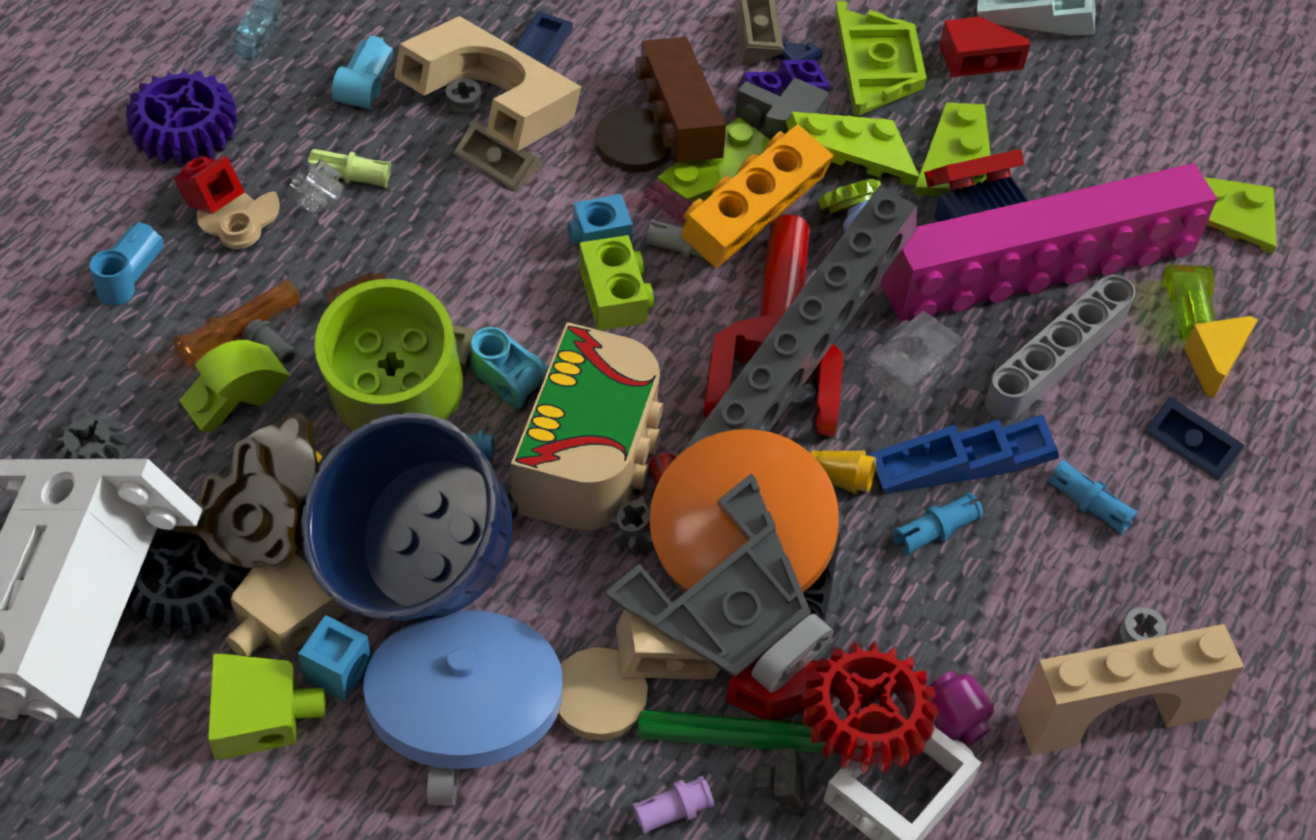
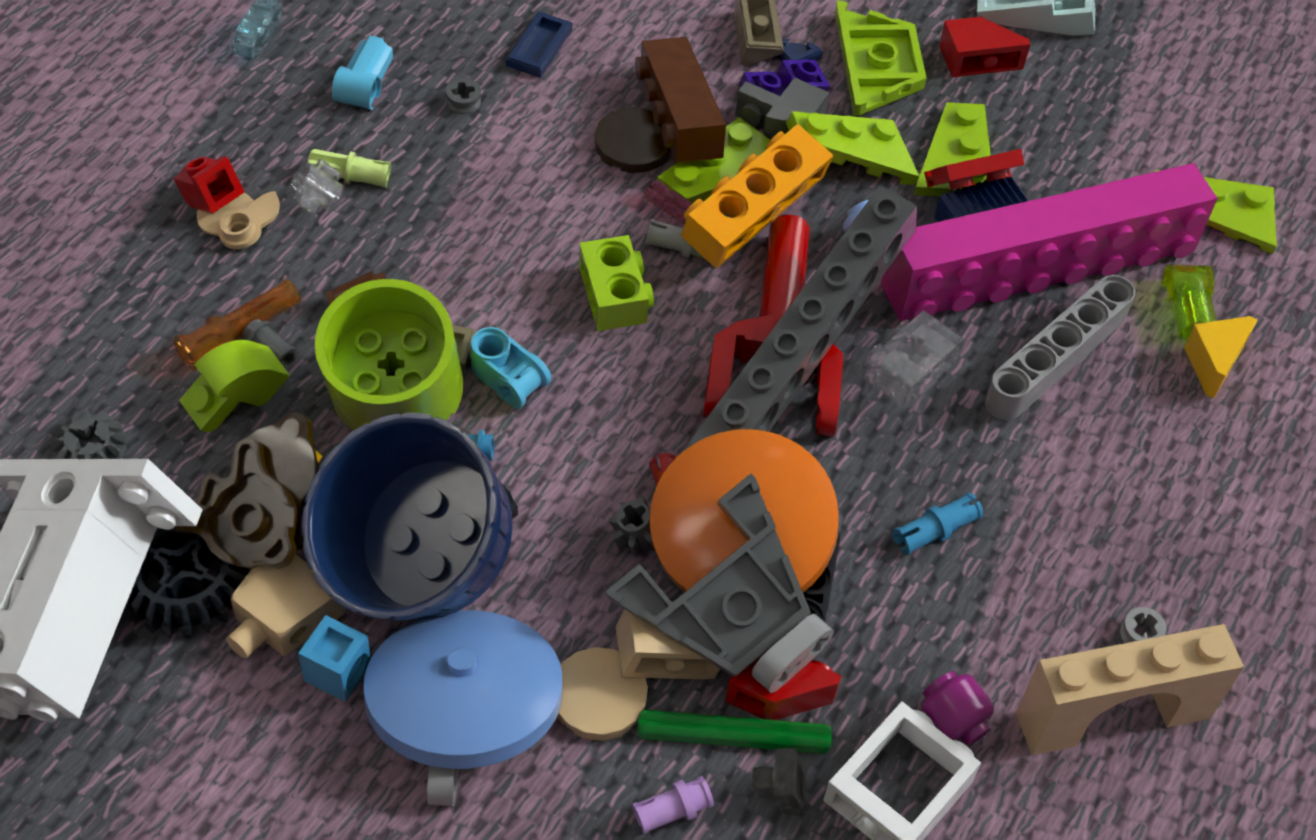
dark azure piece [90,222,164,306] -> none
dark purple gear [126,69,238,167] -> none
lime torso [208,654,326,760] -> none
tan arch [394,16,581,151] -> none
dark tan slope [453,120,545,191] -> none
brick [511,322,663,530] -> none
dark azure brick [567,194,633,245] -> none
red gear [801,641,938,774] -> none
yellow cone [811,450,876,495] -> none
lime gear [818,179,881,214] -> none
blue slope [870,414,1059,494] -> none
dark azure pin [1047,460,1138,535] -> none
dark blue slope [1144,396,1244,481] -> none

